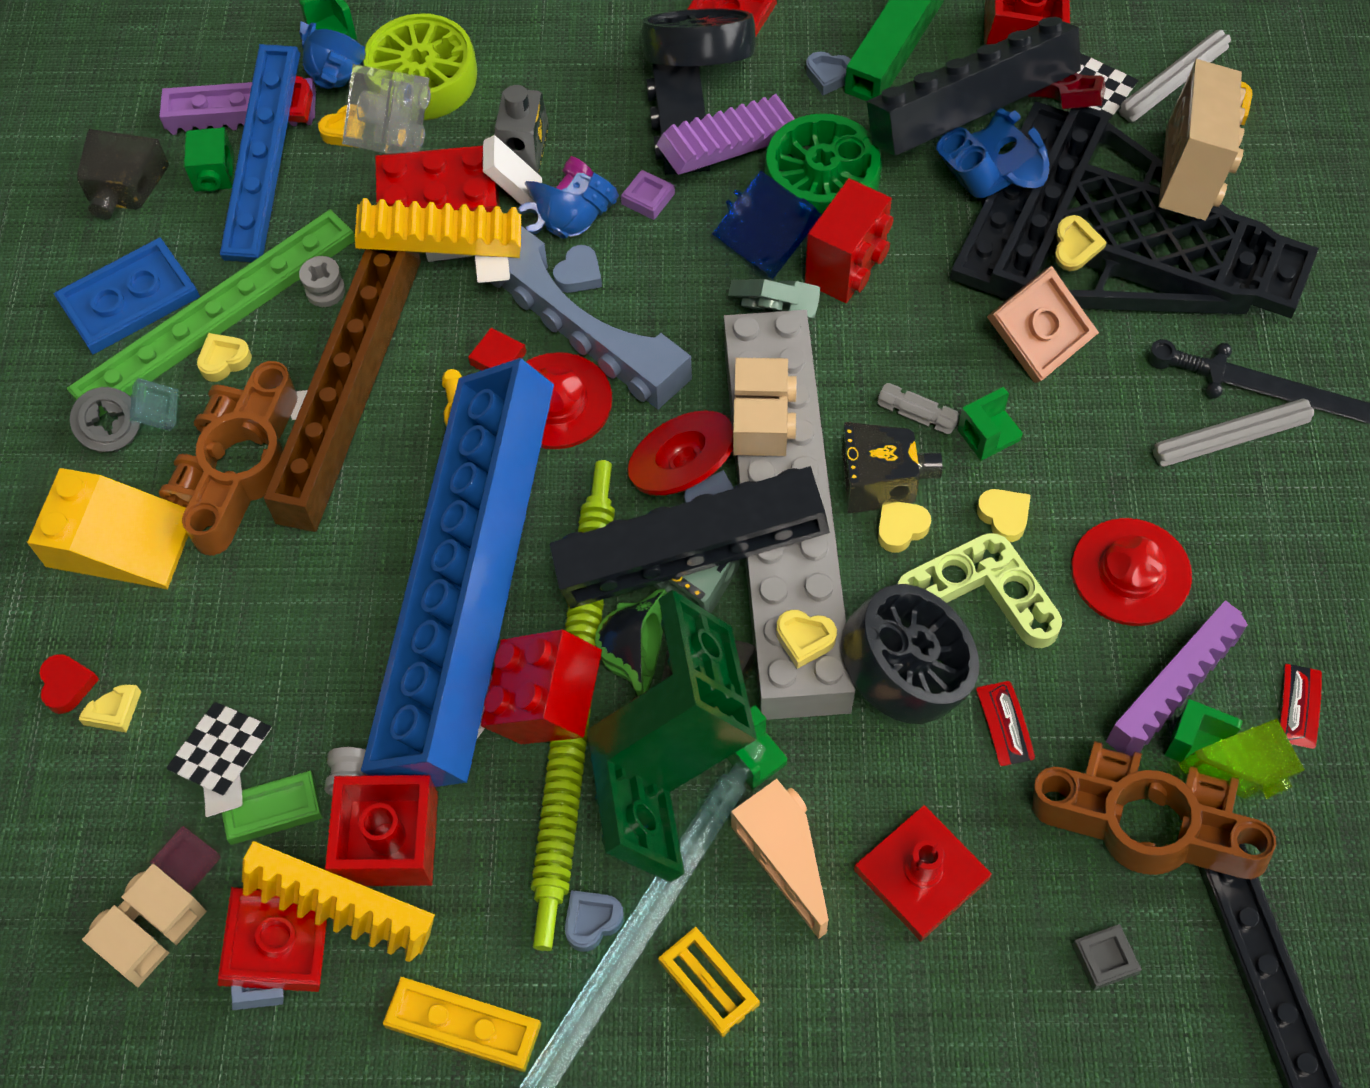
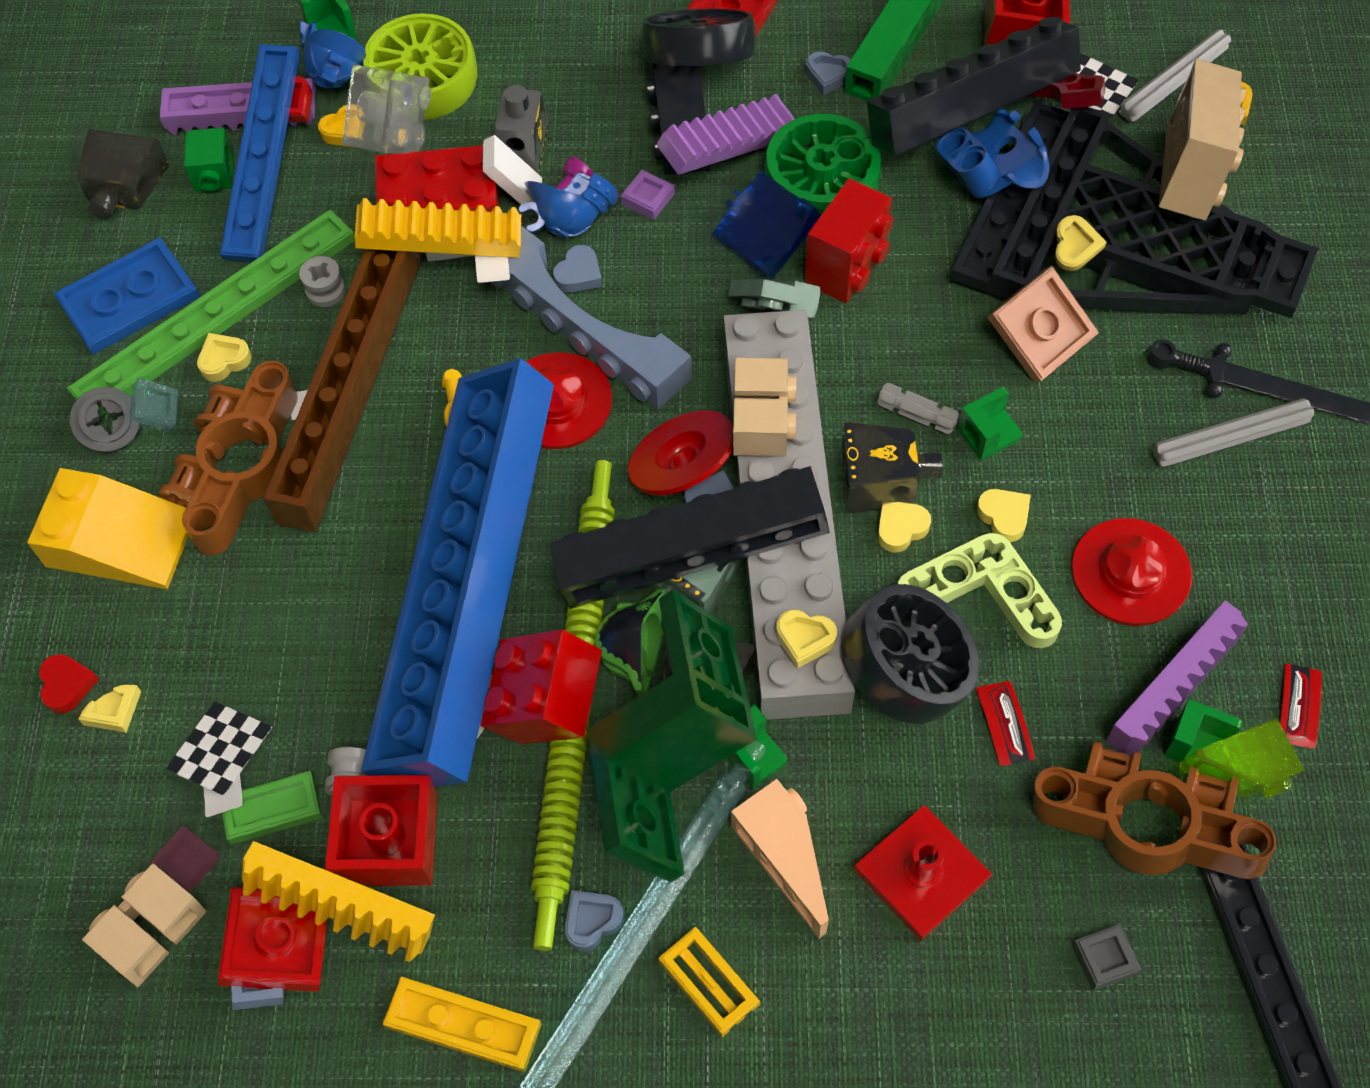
red tile [468,328,526,371] -> none

